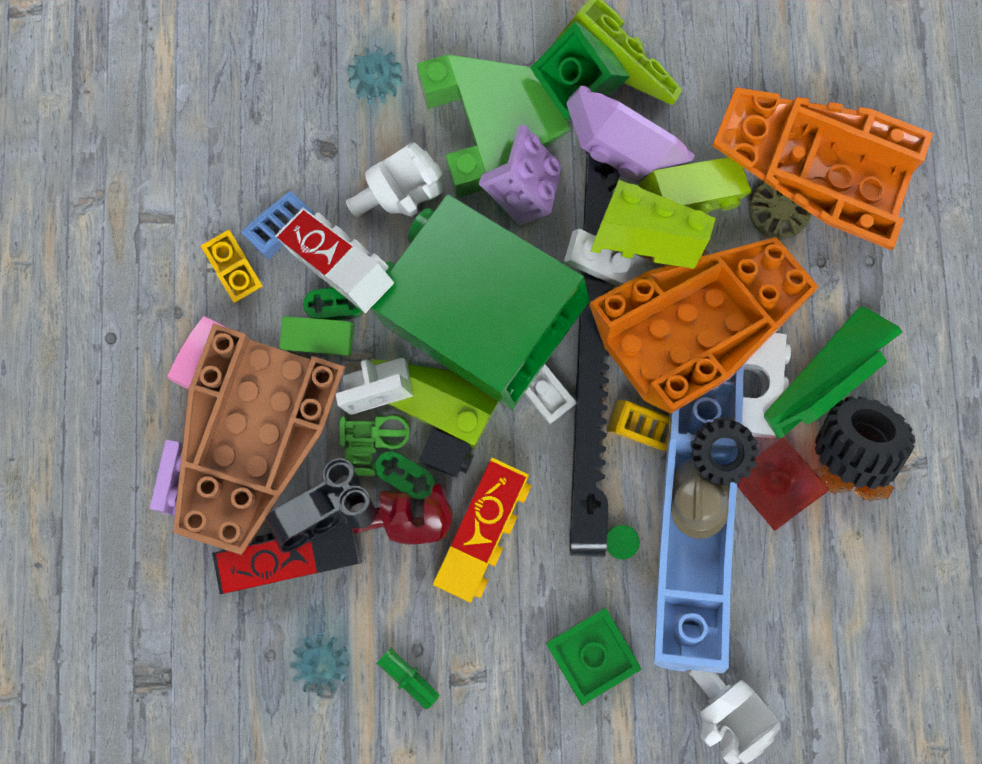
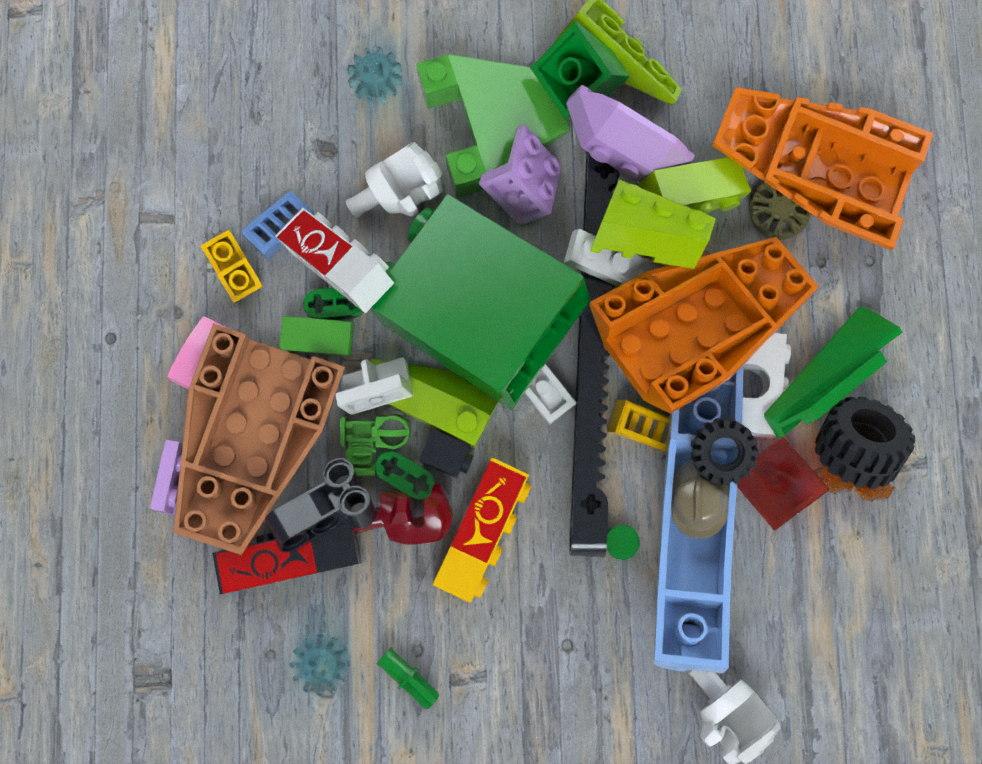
green plate [545,607,642,706] -> none

